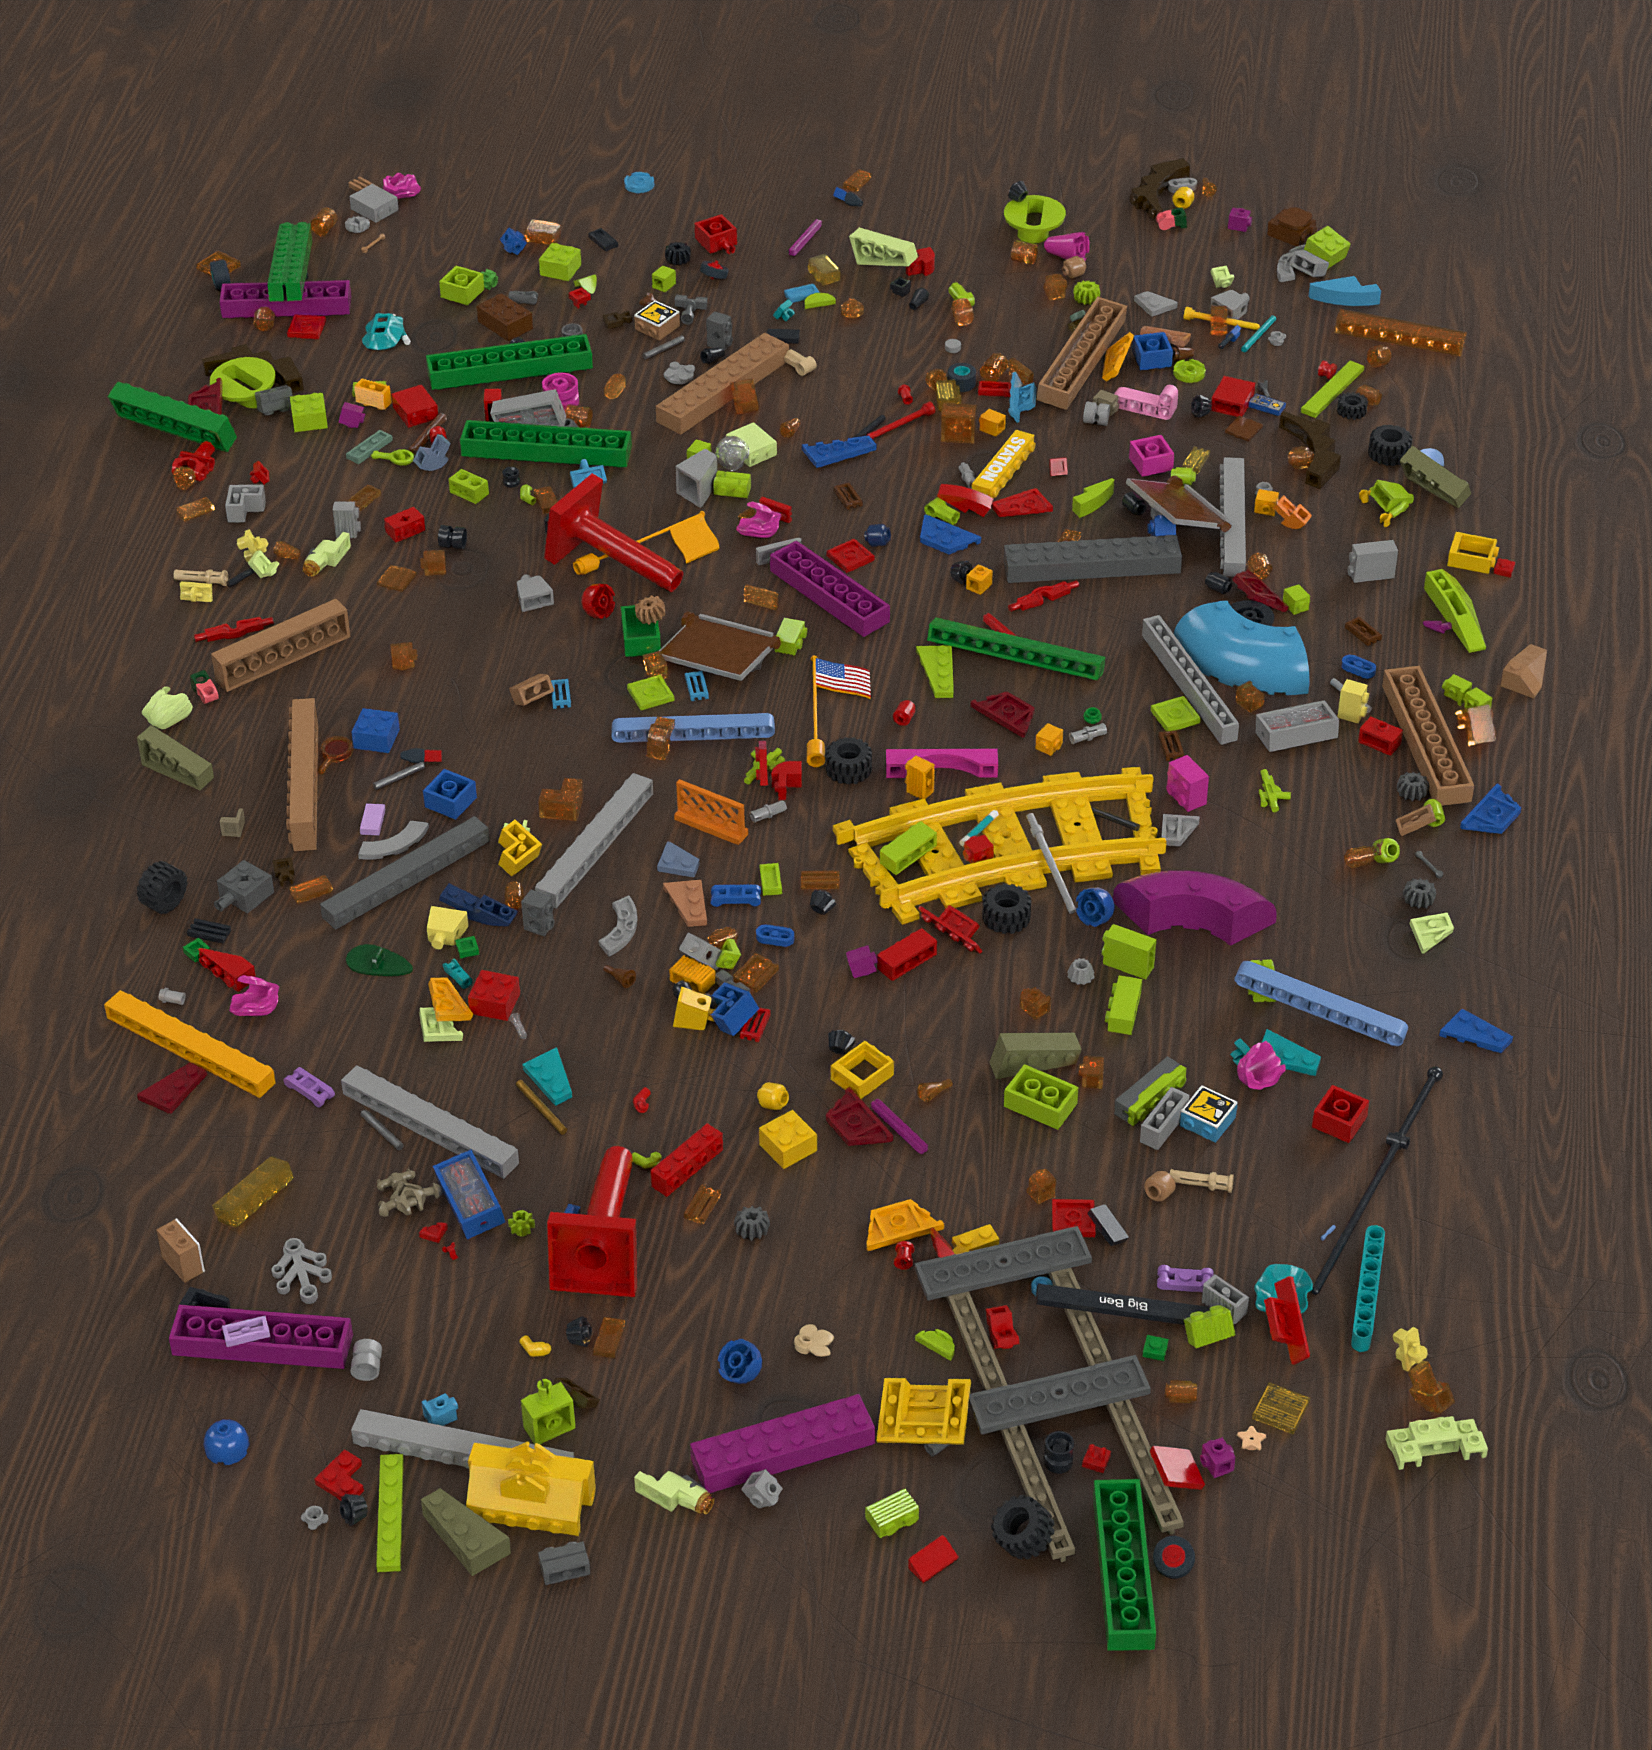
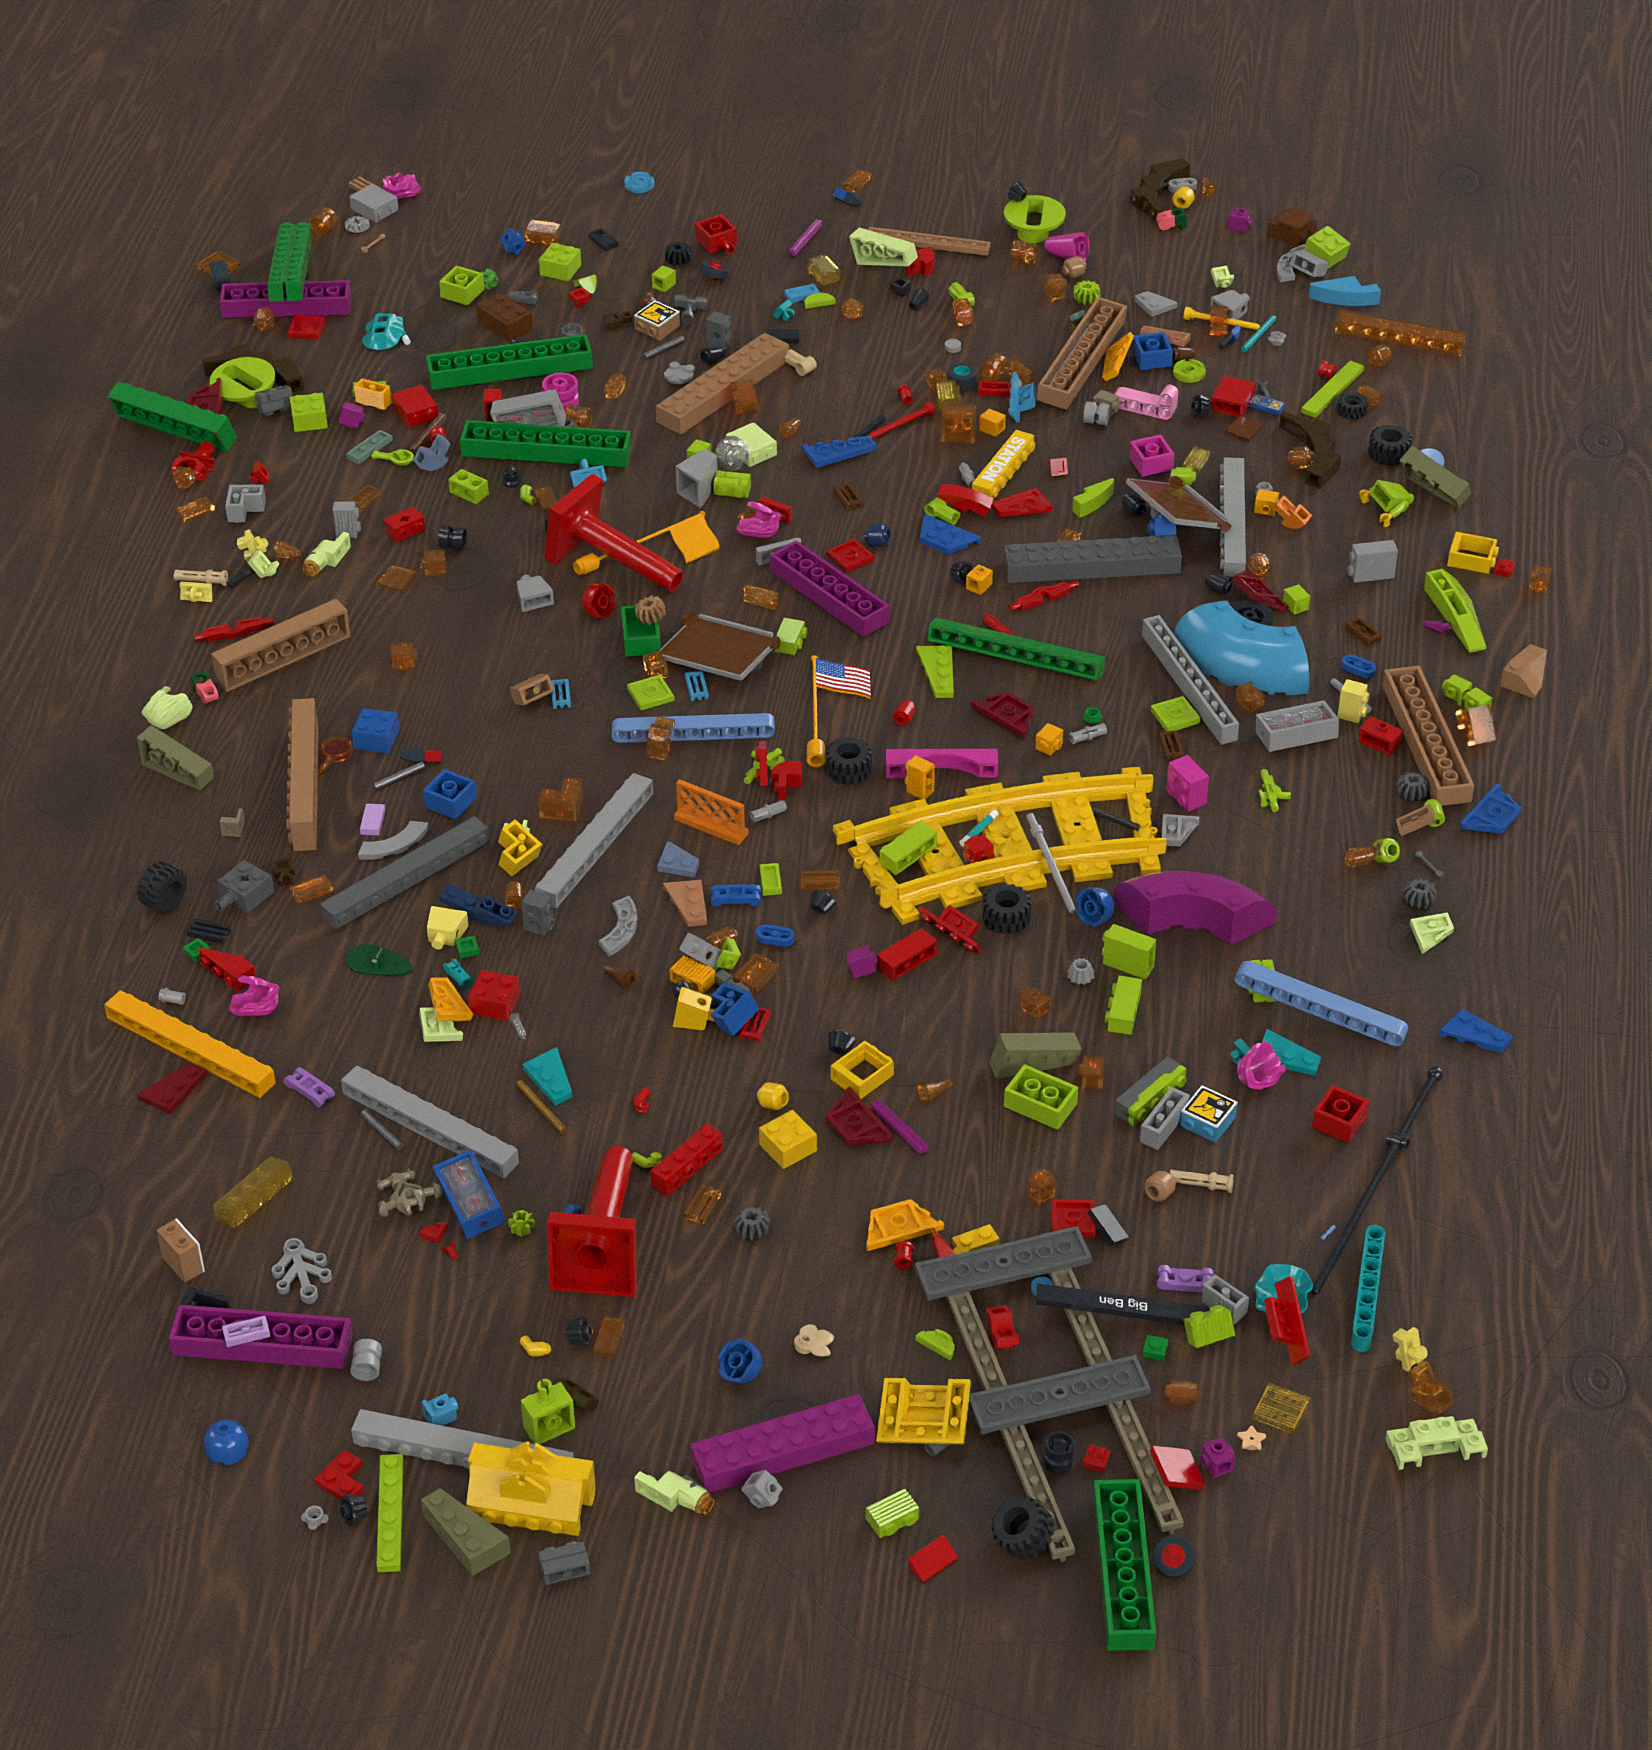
none -> medium nougat plate [868,227,991,256]
none -> clear orange brick [1529,565,1552,592]

